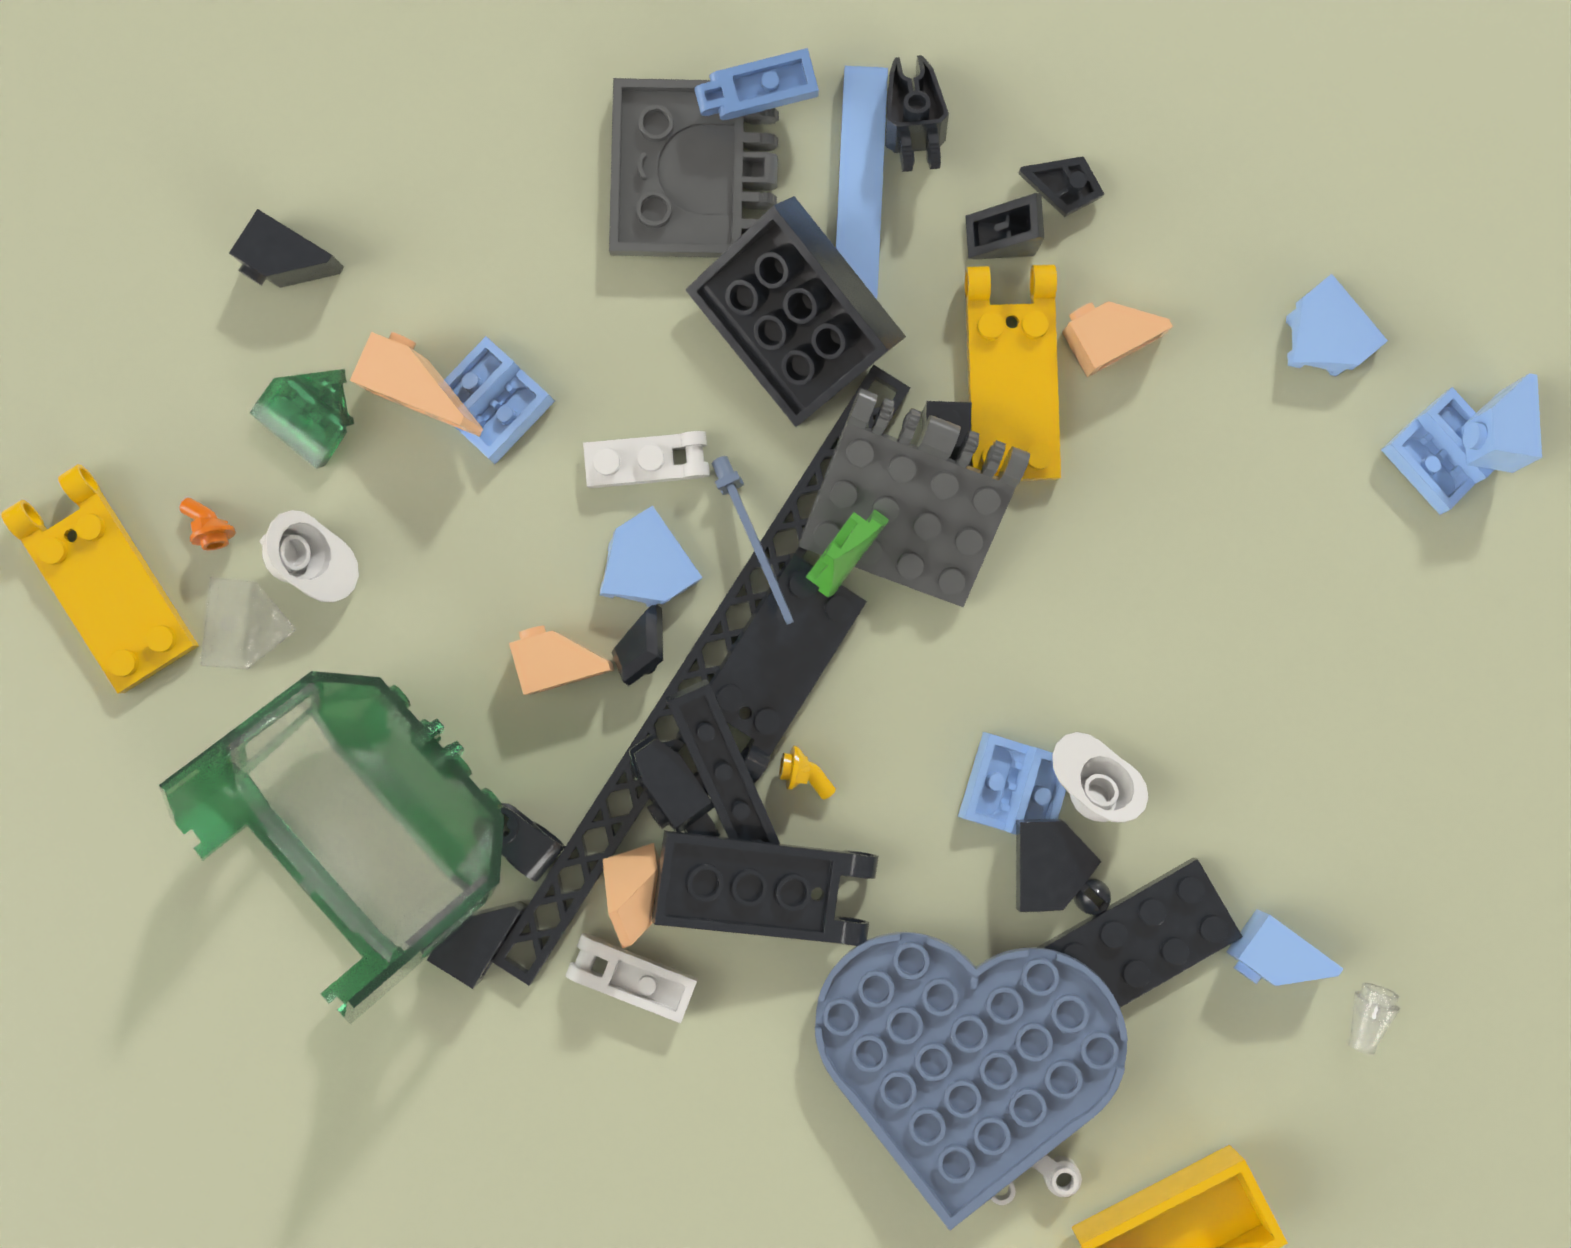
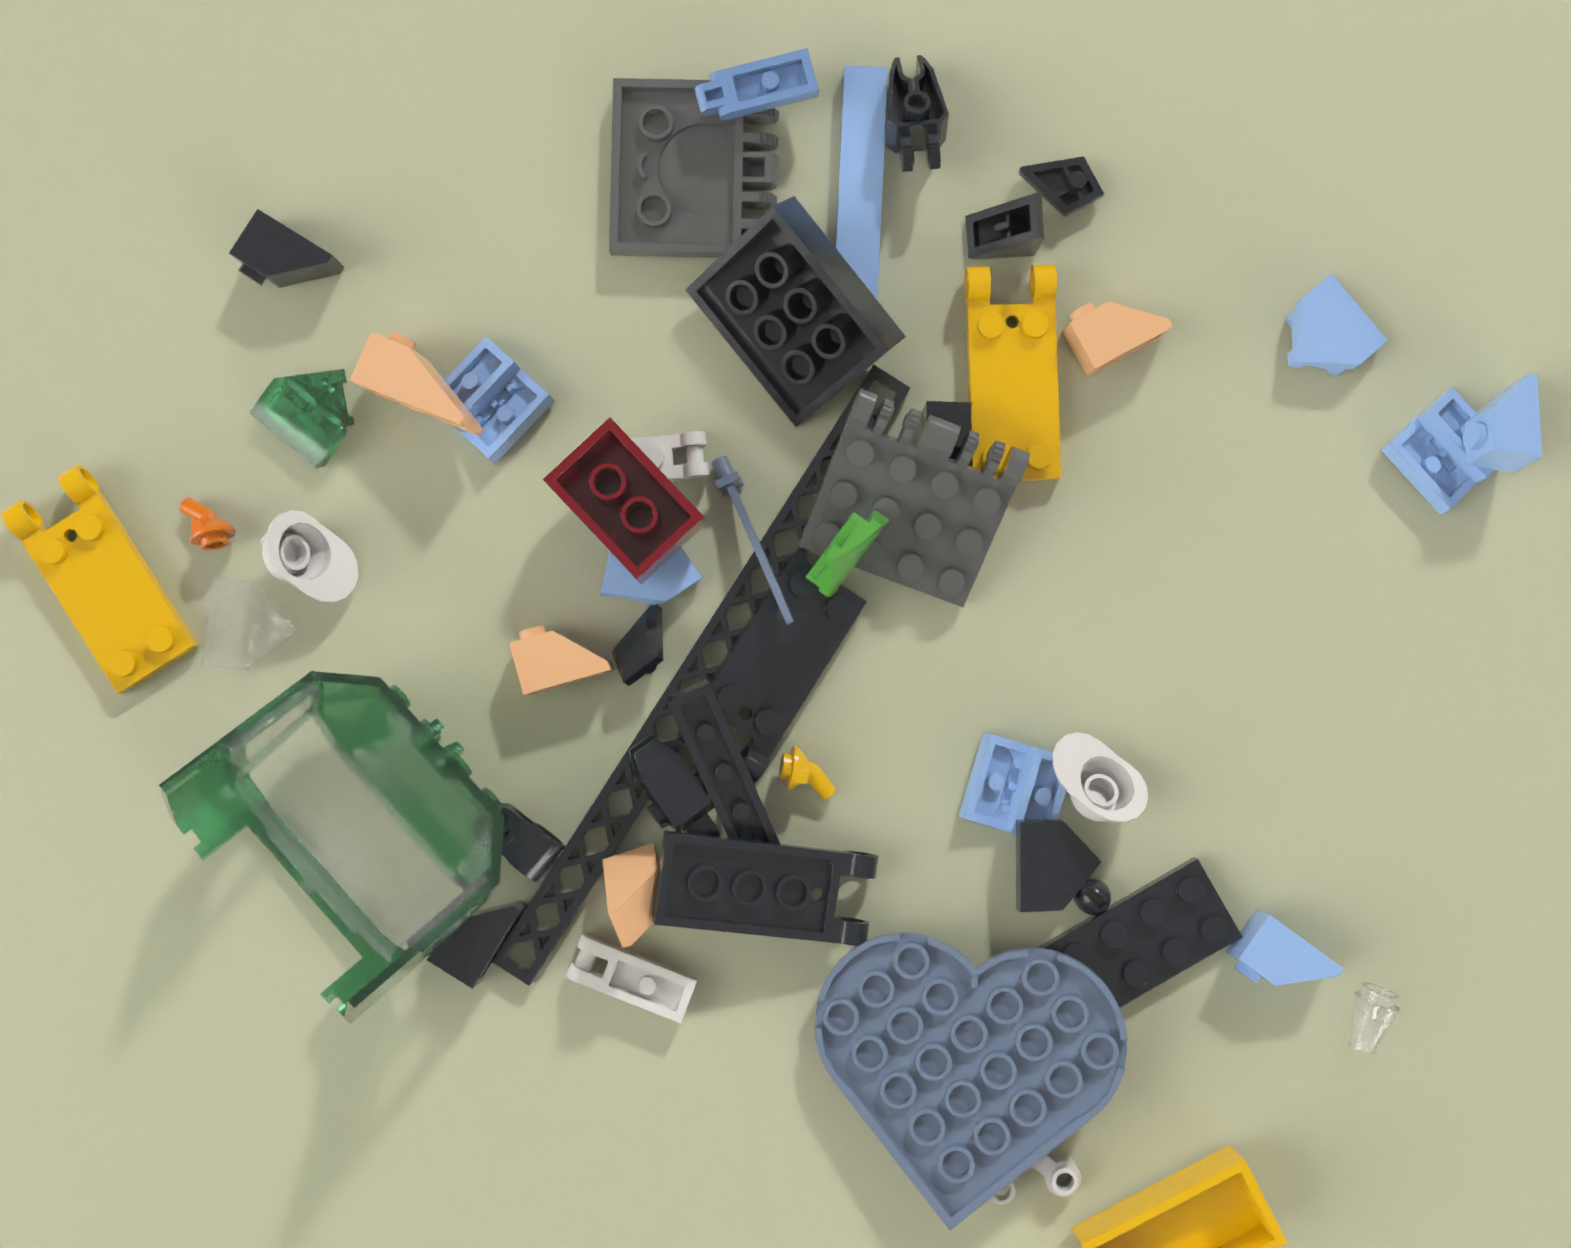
none -> dark red brick [543,417,706,584]

